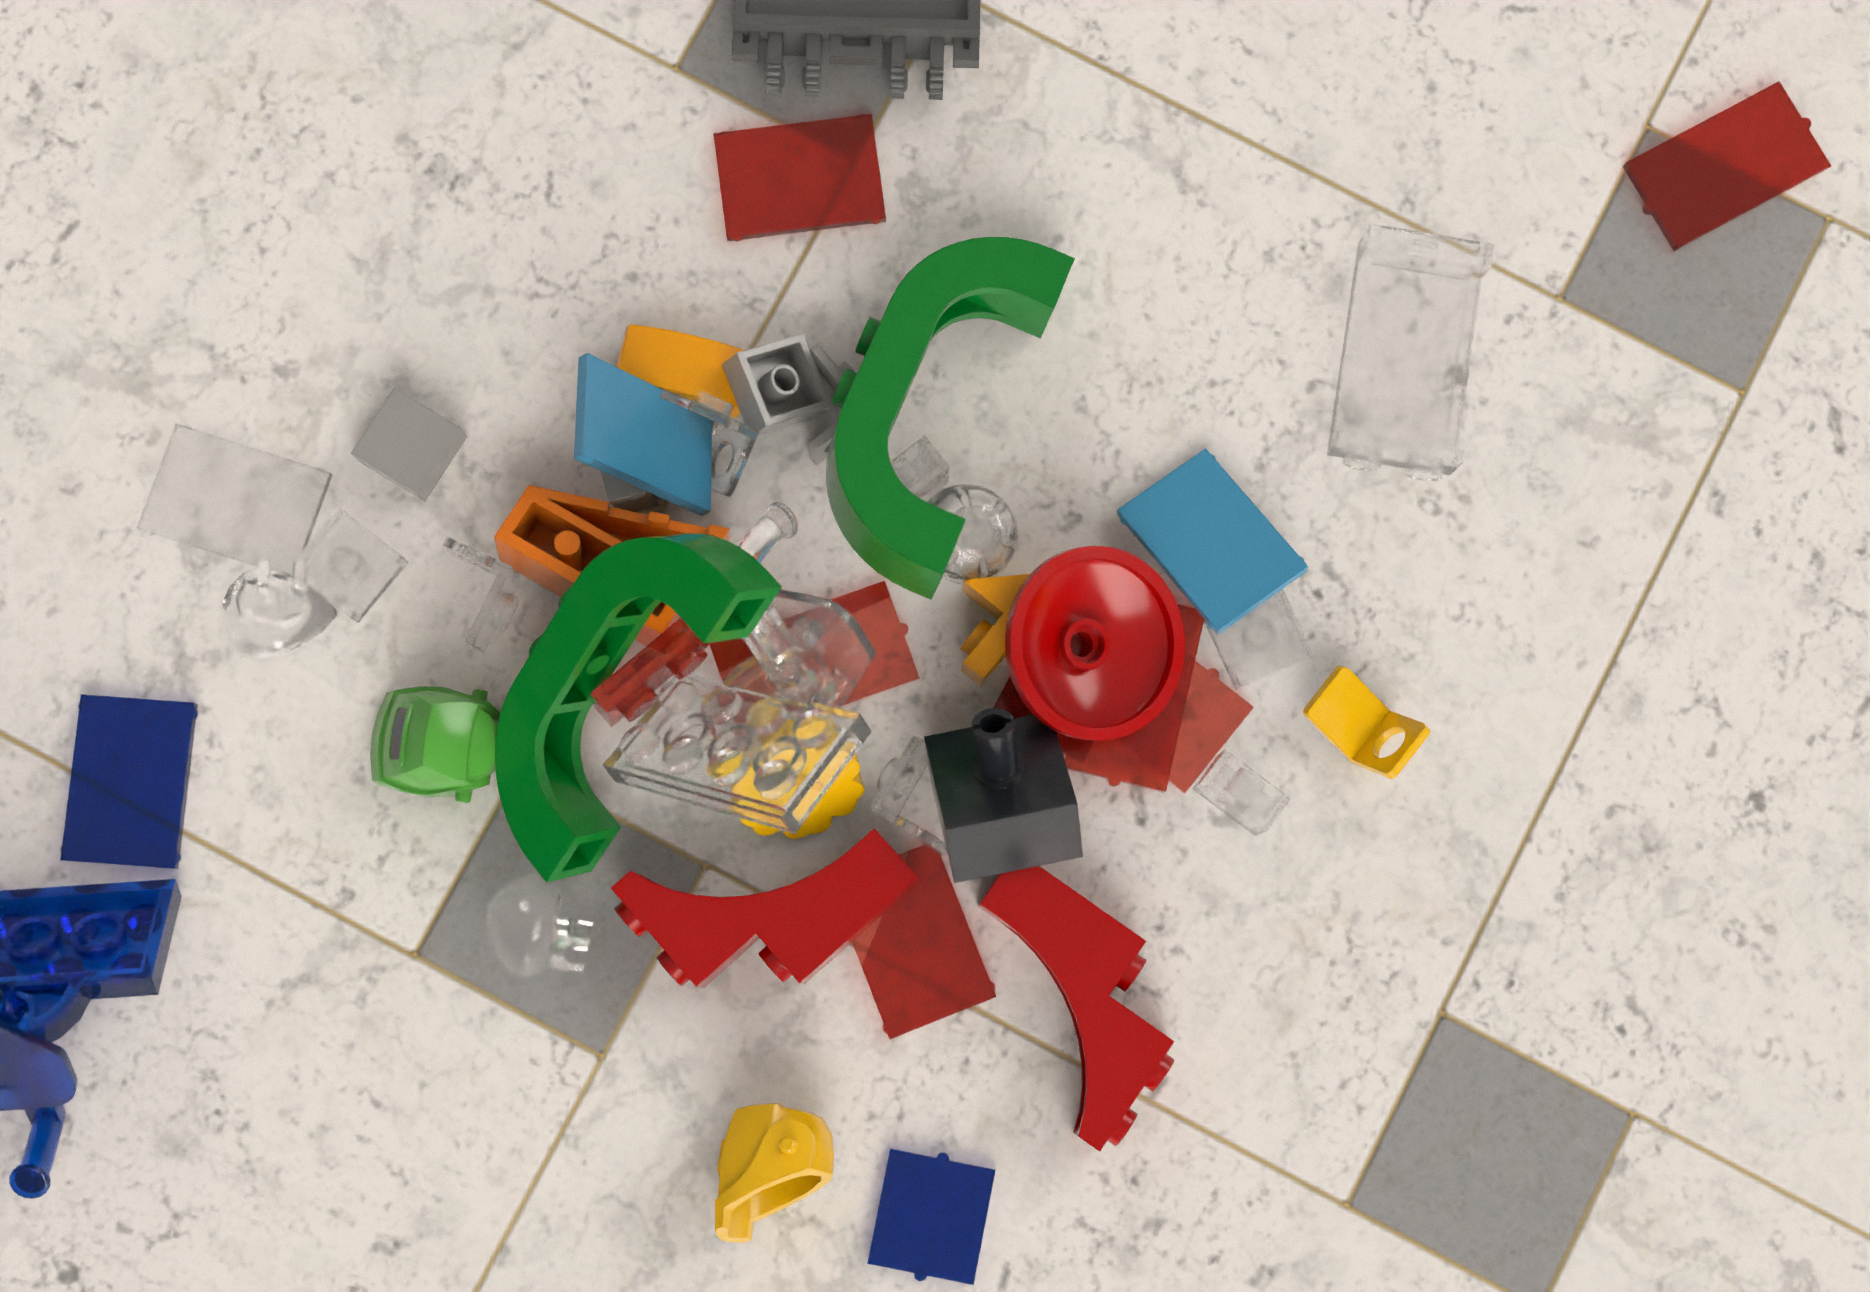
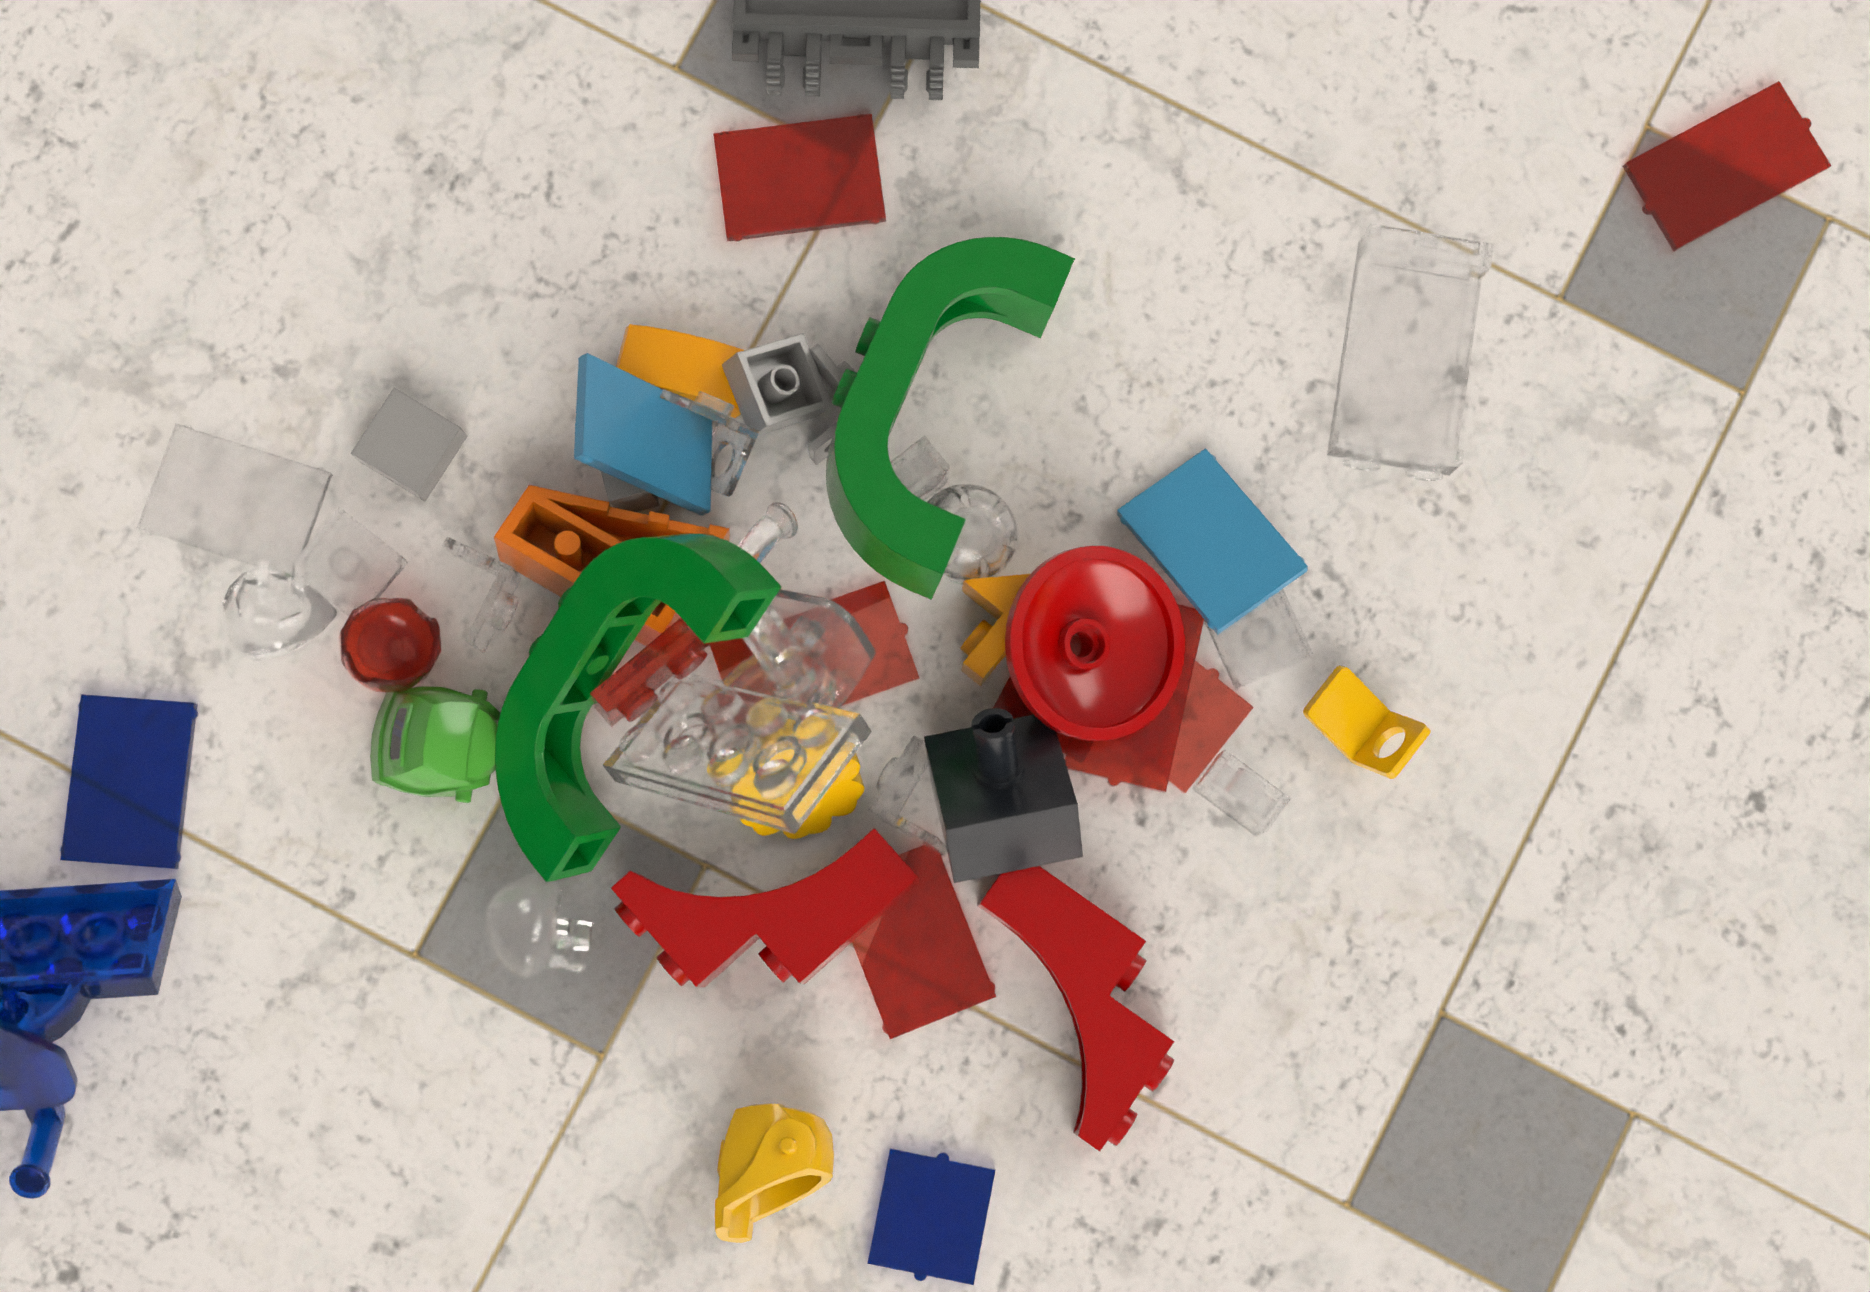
none -> clear red hair [339,598,441,693]

